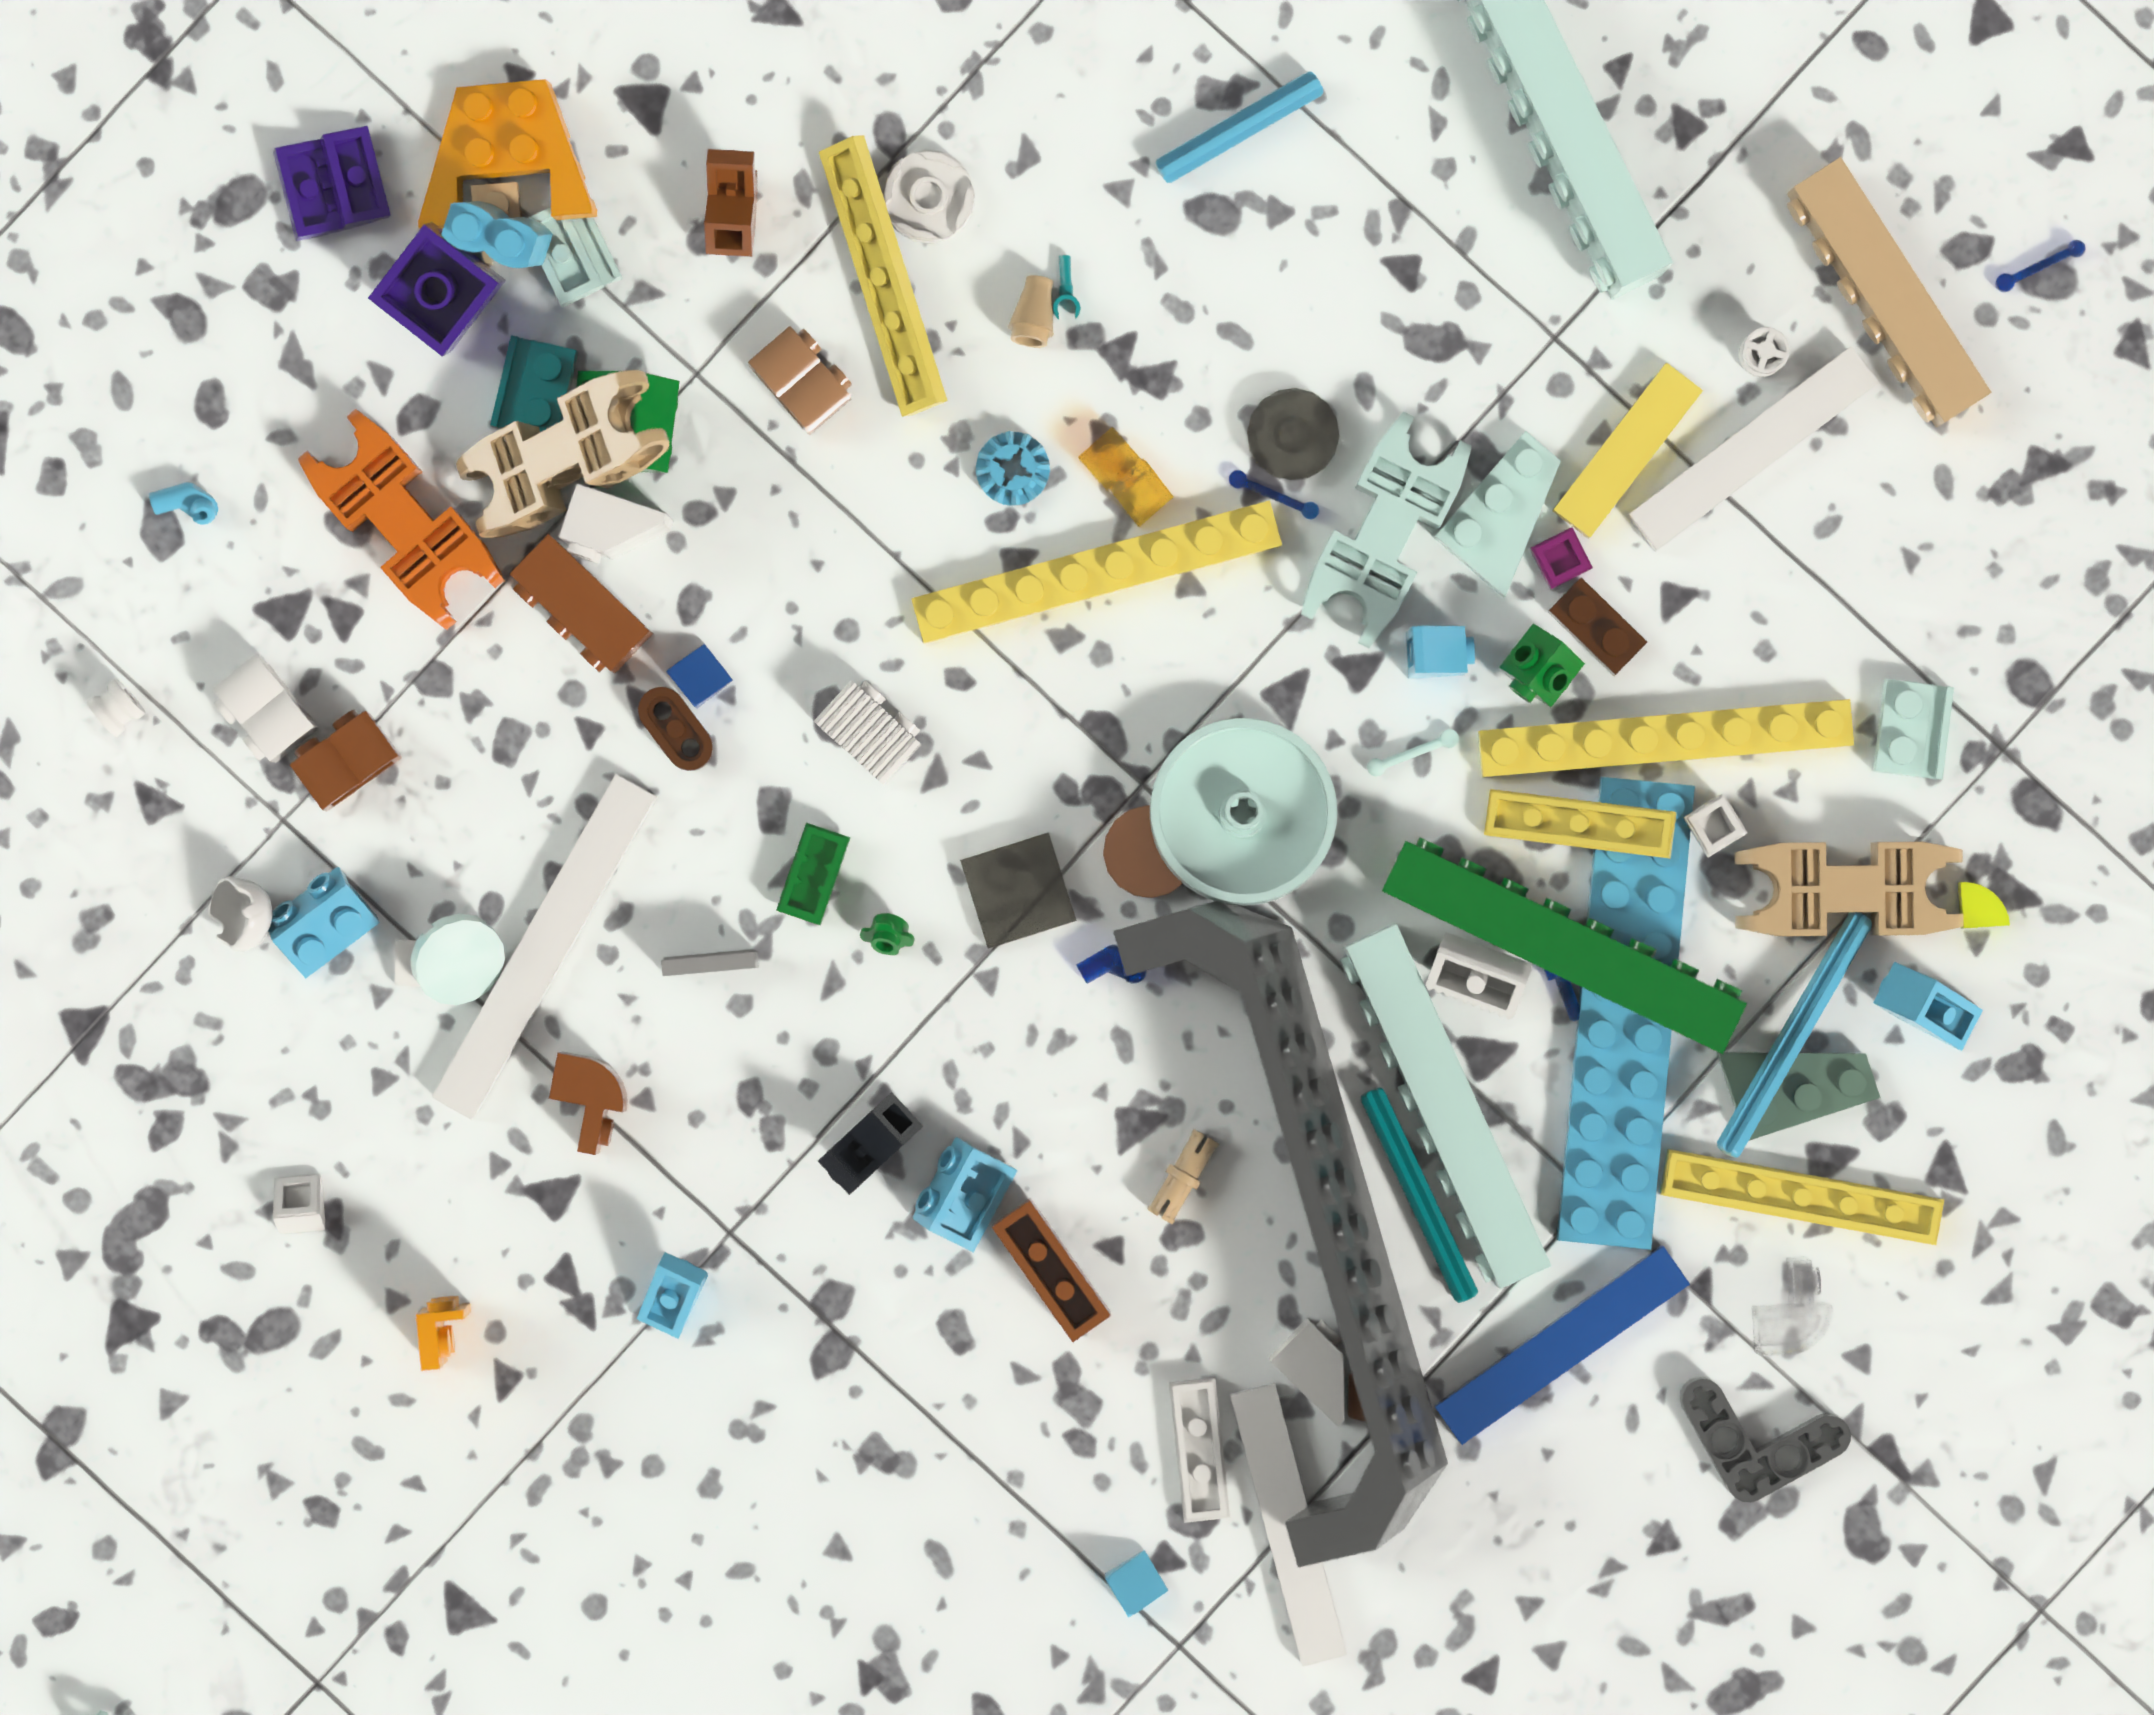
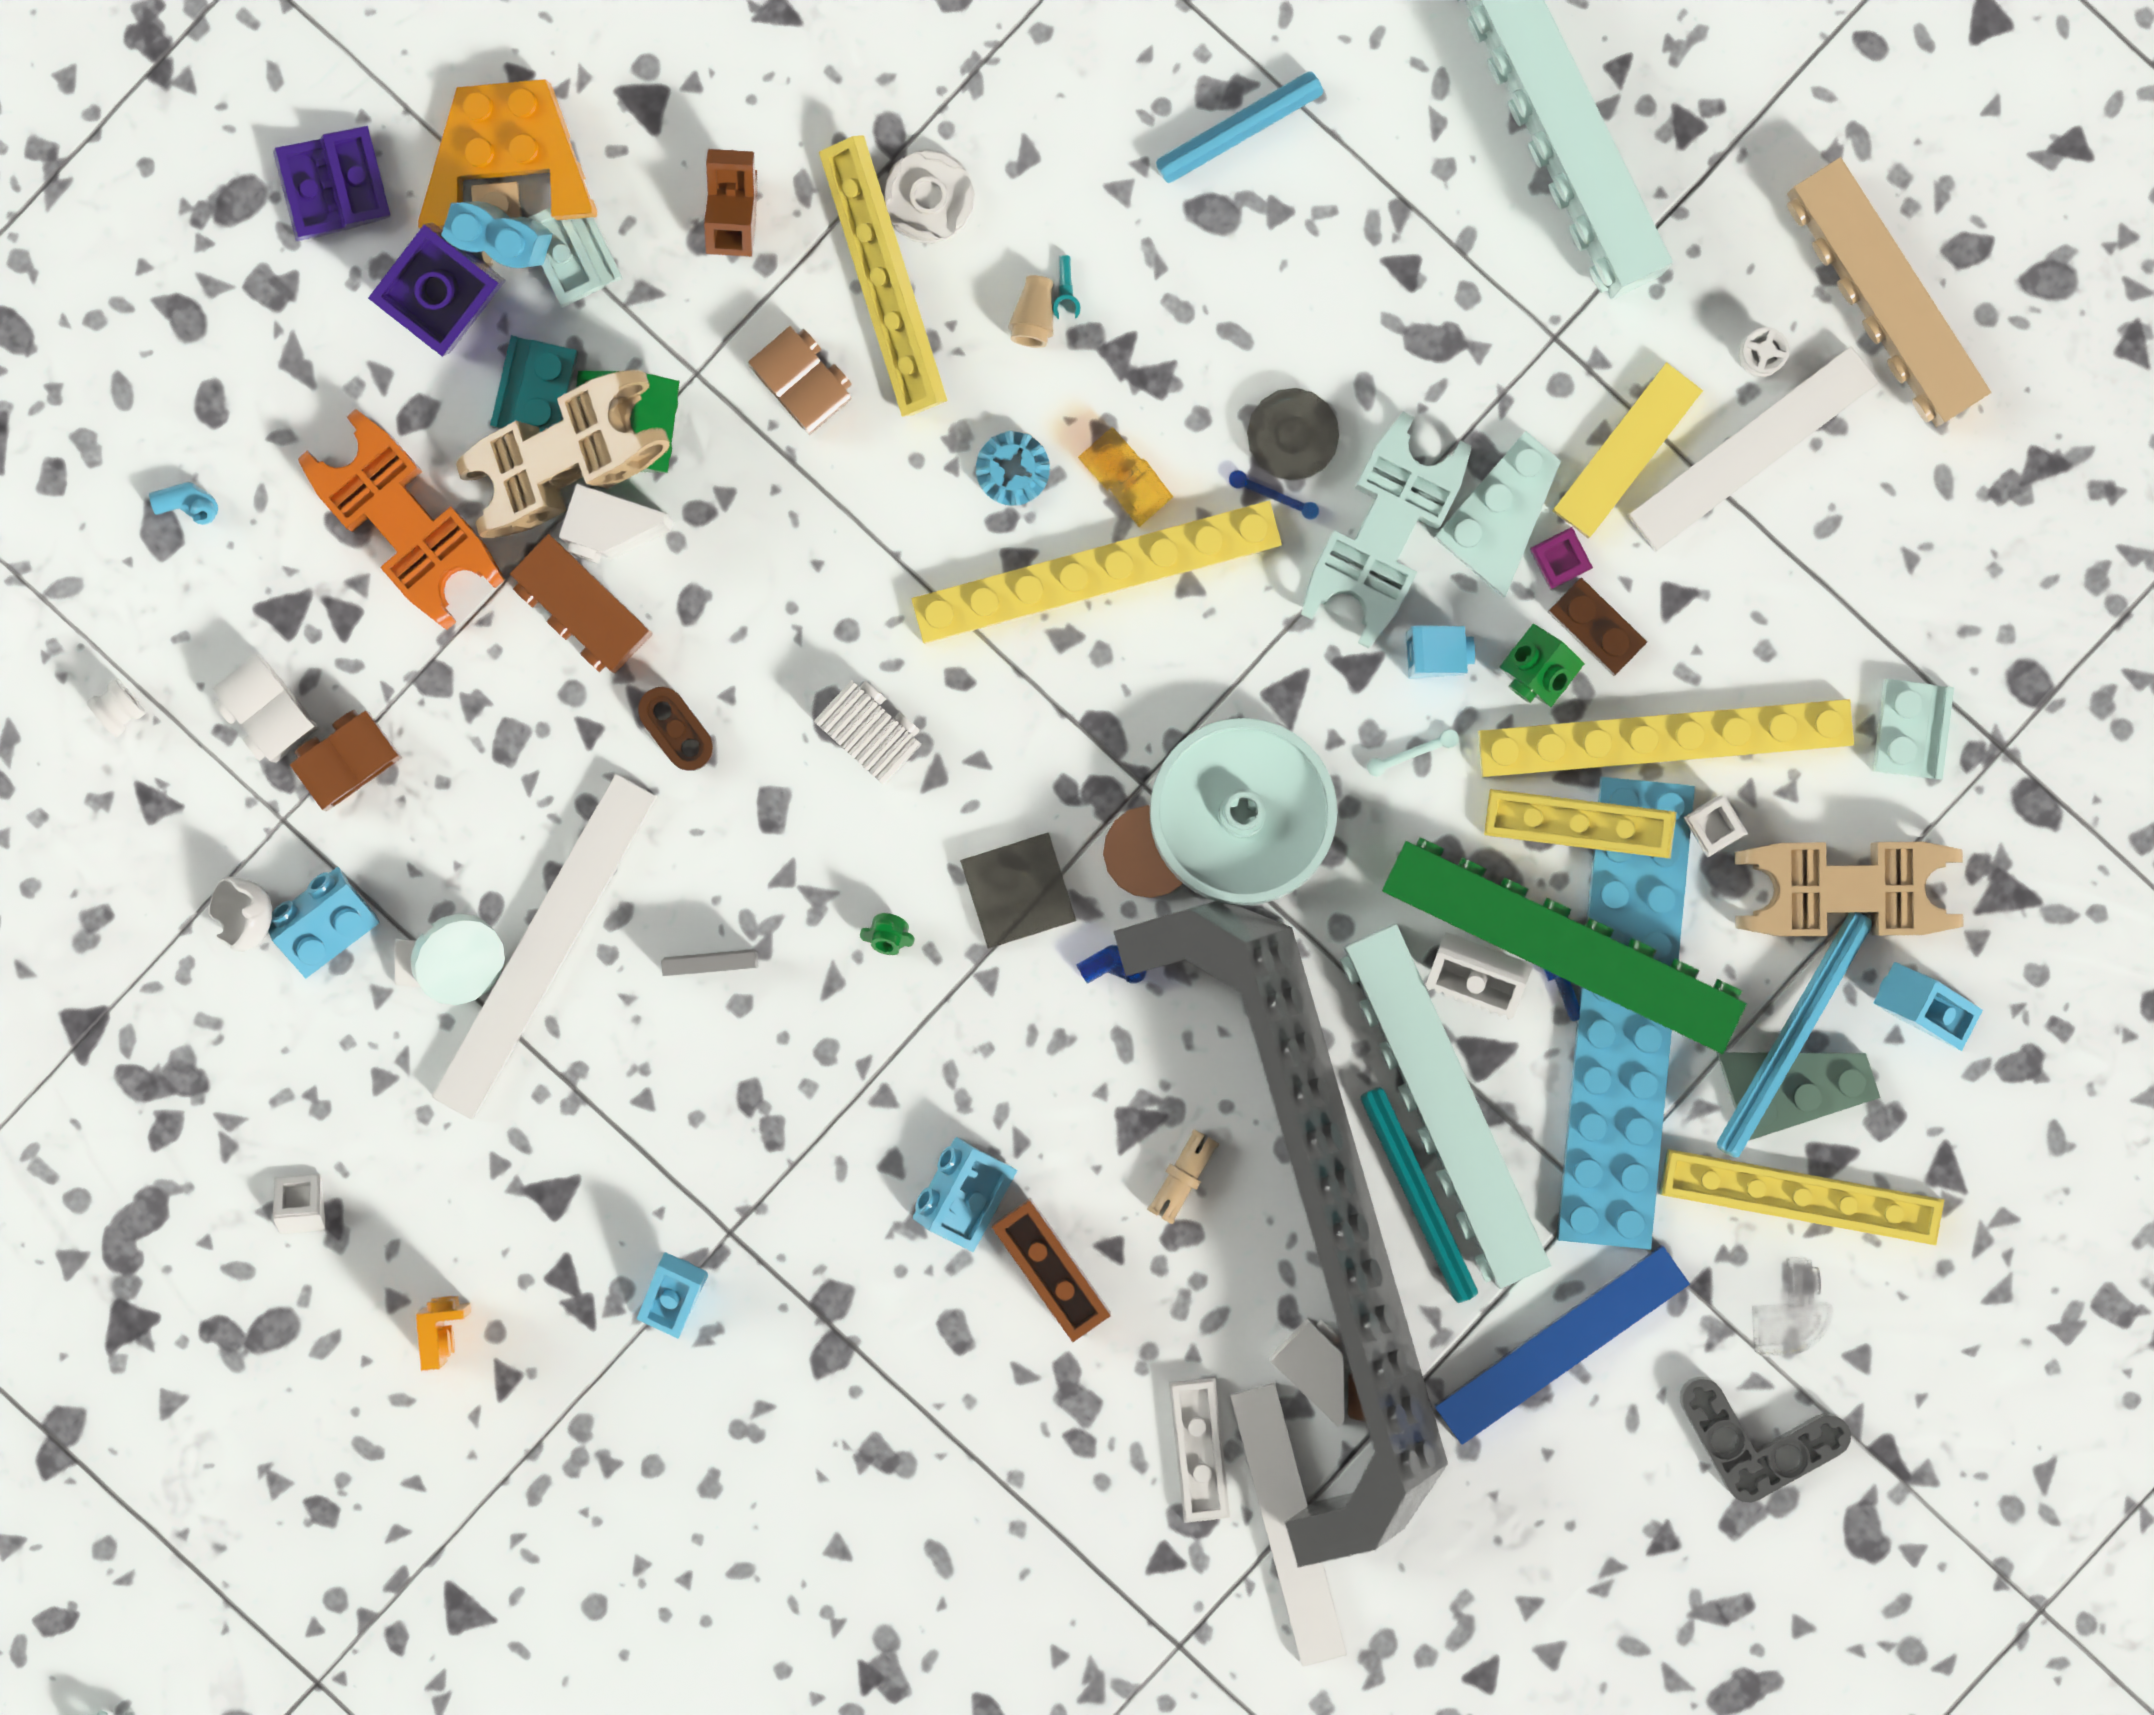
dark orange brick [549,1051,628,1155] -> none
blue slope [666,644,733,709] -> none
green plate [776,822,851,926] -> none
black brick [818,1092,923,1195] -> none
medium azure slope [1105,1550,1169,1618] -> none
neon yellow tile [1957,882,2010,929] -> none
clear blue hinge [1995,239,2086,293] -> none

